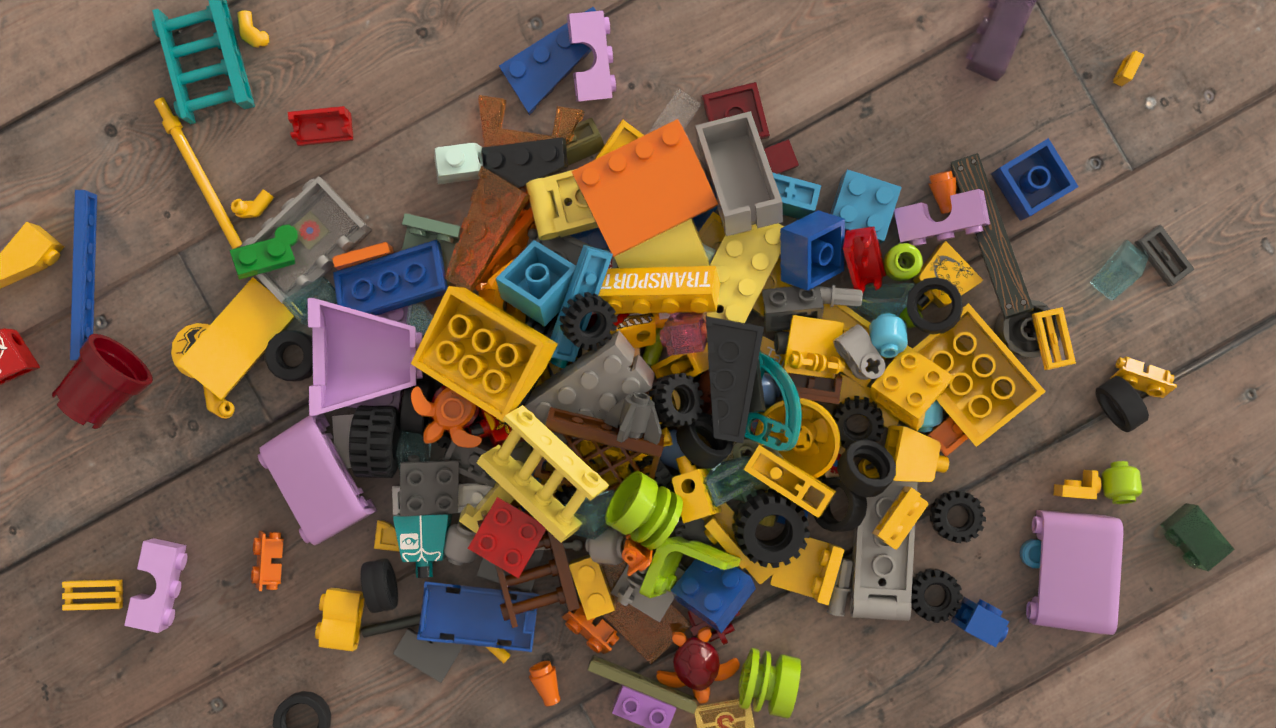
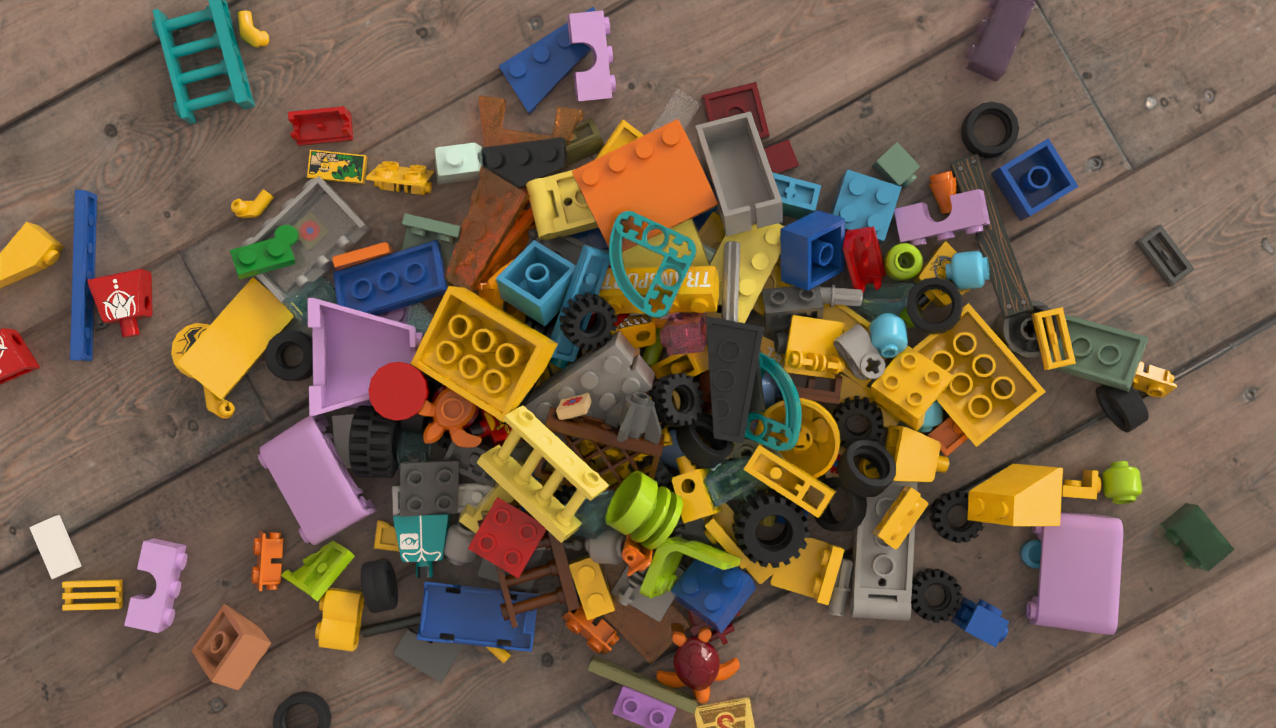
dark red piece [52,334,153,429] -> none
yellow bar [154,97,243,249] -> none
orange cone [529,661,561,706] -> none
lime wheel [738,648,801,719] -> none
clear light blue slope [1090,240,1149,301] -> none
yellow tile [1113,50,1144,87] -> none
none -> white tile [29,515,82,579]
none -> torso [88,269,153,338]
none -> nougat slope [191,604,271,690]
none -> lime wing [281,541,355,601]
none -> tile [307,150,368,185]
none -> yellow hinge [366,161,435,195]
none -> red tile [368,362,429,421]
none -> tan tile [556,393,592,420]
none -> teal beam [609,211,696,318]
none -> light grey axle [722,241,740,322]
none -> sand green brick [872,142,920,189]
none -> medium azure head [946,251,990,290]
none -> black tyre [961,101,1019,158]
none -> yellow slope [967,464,1063,526]
none -> sand green tile [1043,314,1148,392]

